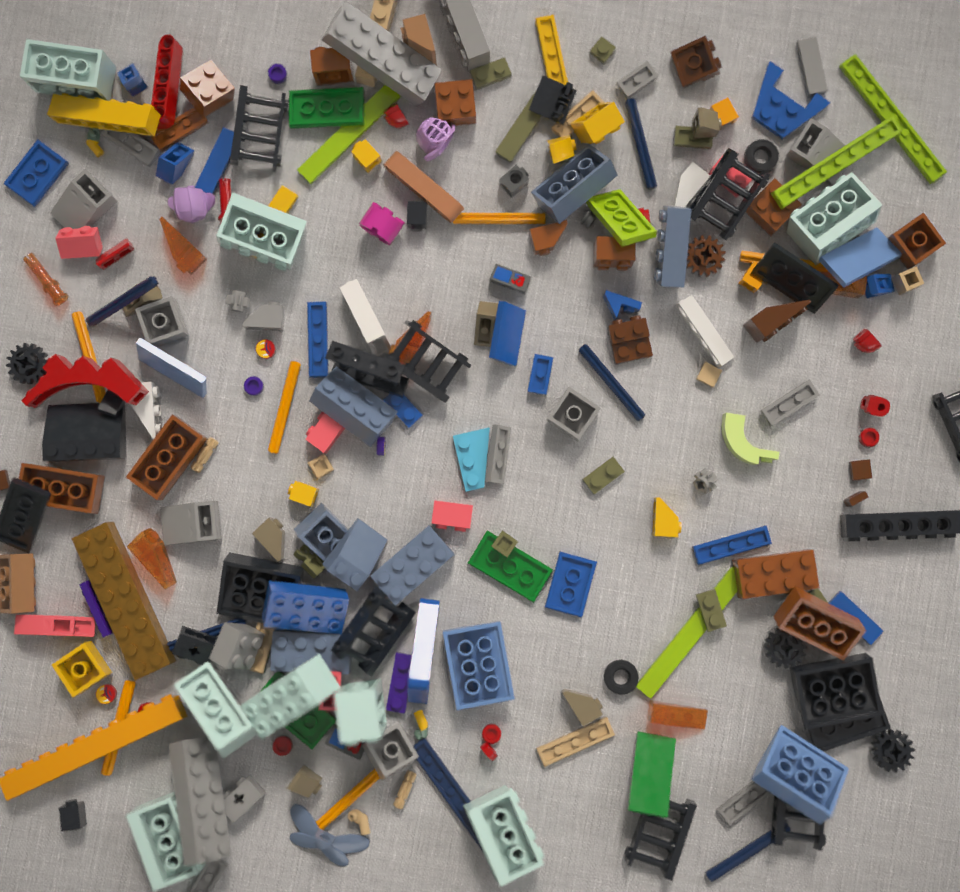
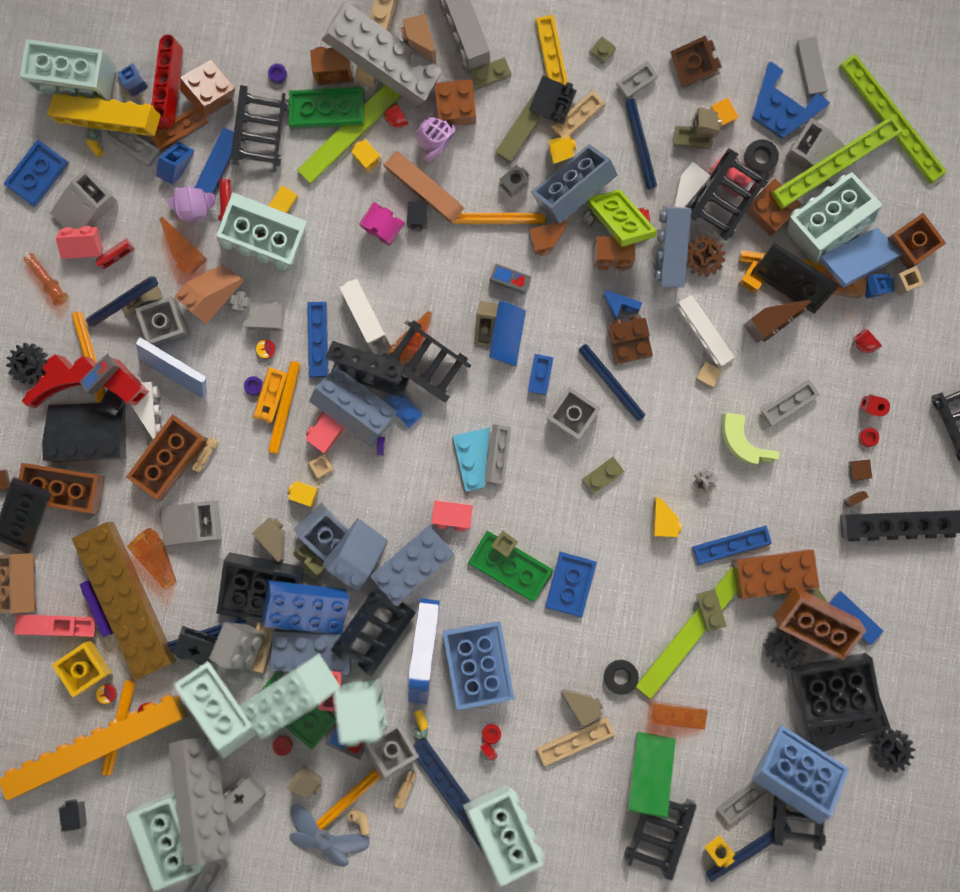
dark purple plate [386,652,412,714] -> none
yellow brick [570,102,625,144] -> none
none -> slope [80,354,120,395]
none -> nougat slope [174,264,244,324]
none -> light orange plate [252,367,287,424]
none -> yellow brick [704,835,735,868]

